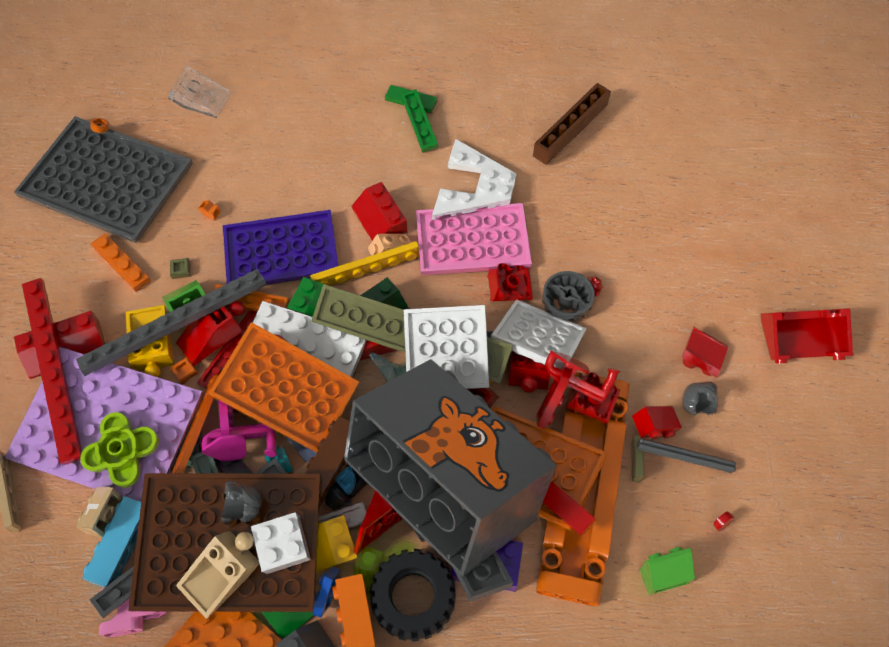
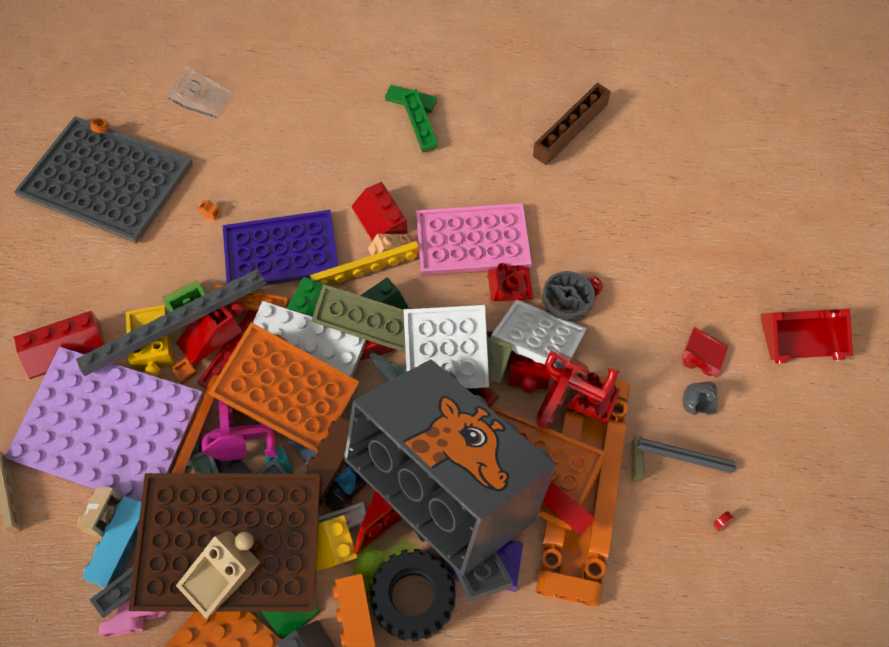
red plate [22,278,82,465] -> none
lime plant [80,412,159,488] -> none
orange plate [90,233,150,292] -> none
olive tile [170,258,191,279] -> none
dark grey hair [221,481,262,523] -> none
white brick [251,512,311,574] -> none
blue plate [313,566,342,618] -> none
white wing [432,139,517,220] -> none
red brick [632,406,682,440] -> none
bright green slope [640,547,695,595] -> none

